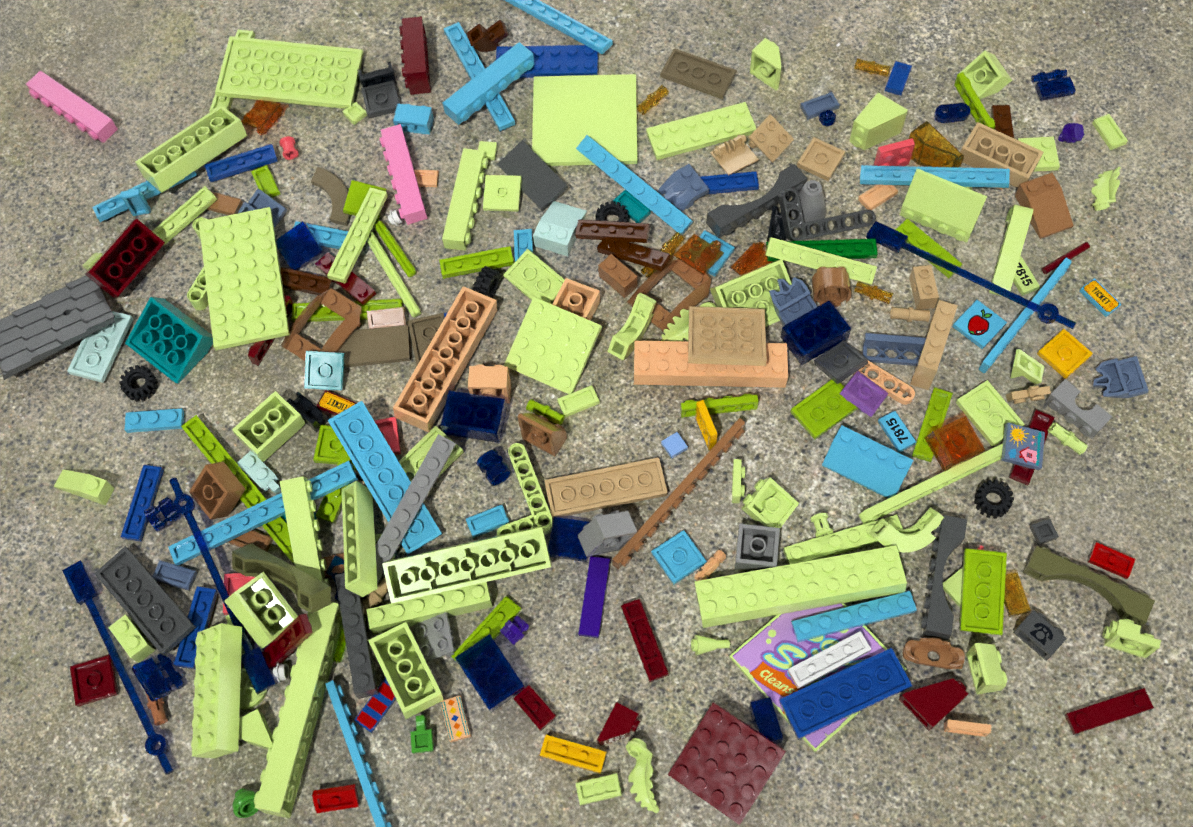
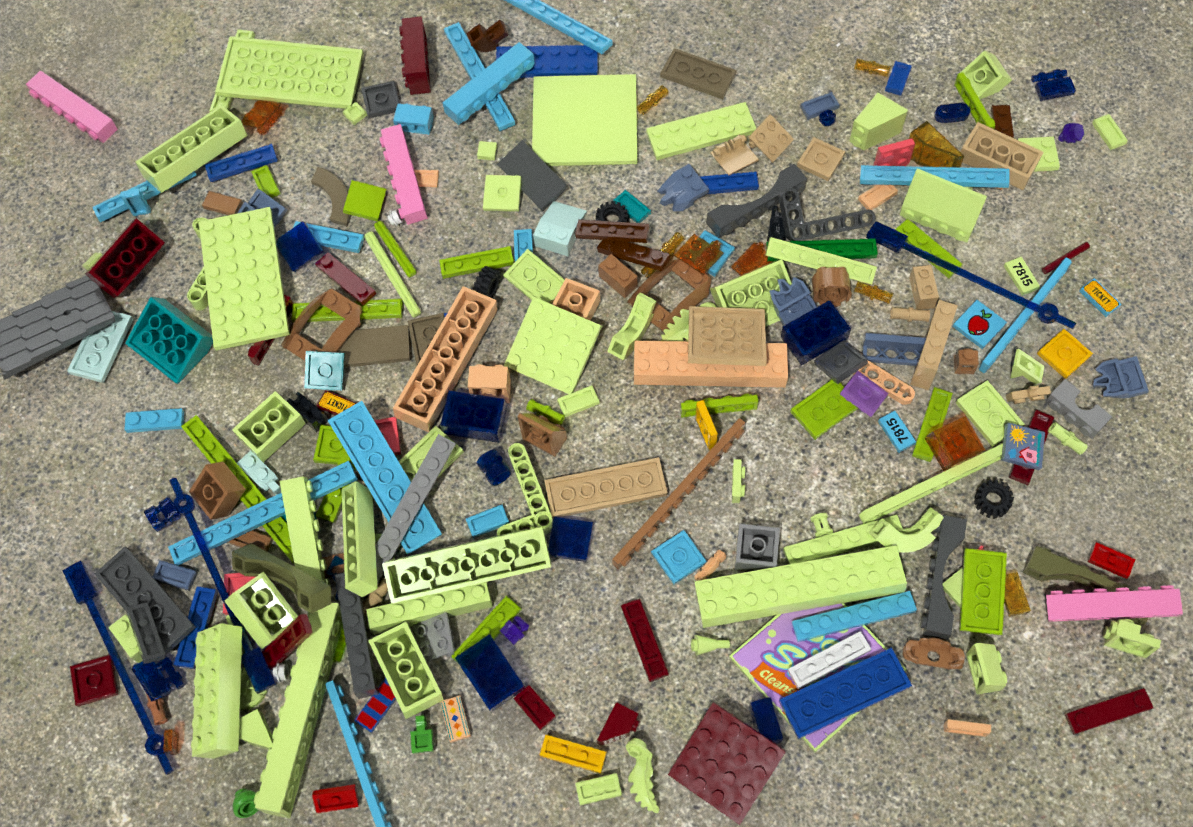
yellowish green slope [54,470,115,506] -> none
black tyre [119,365,158,402] -> none
blue tile [121,465,164,542] -> none
yellowish green tile [152,186,218,246] -> none
coral bush [279,136,298,160] -> none
reddish brown plate [280,267,334,295] -> none
yellowish green plate [327,187,388,283] -> none
black hinge [358,61,396,88] -> none
tile [367,307,407,329] -> none
yellowish green brick [442,148,488,251] -> none
medium azure plate [576,135,693,236] -> none
light grey brick [578,510,637,557] -> none
dark purple tile [578,556,610,638] -> none
light blue tile [661,432,688,459] -> none
yellowish green plate [742,478,799,528] -> none
yellowish green slope [750,38,781,91] -> none
light grey cone [790,180,827,227] -> none
medium azure slope [822,425,914,499] -> none
dark red slope [899,678,968,731] -> none
yellowish green beam [989,204,1033,298] -> none
dark grey brick [1013,610,1067,661] -> none
medium nougat slope [1015,173,1074,239] -> none
dark grey plate [1030,519,1059,545] -> none
yellowish green plant [1091,167,1121,211] -> none
none -> dark grey plate [126,603,166,664]
none -> clear orange tile [164,729,179,755]
none -> medium nougat brick [954,349,979,374]
none -> bright pink brick [1046,585,1183,622]

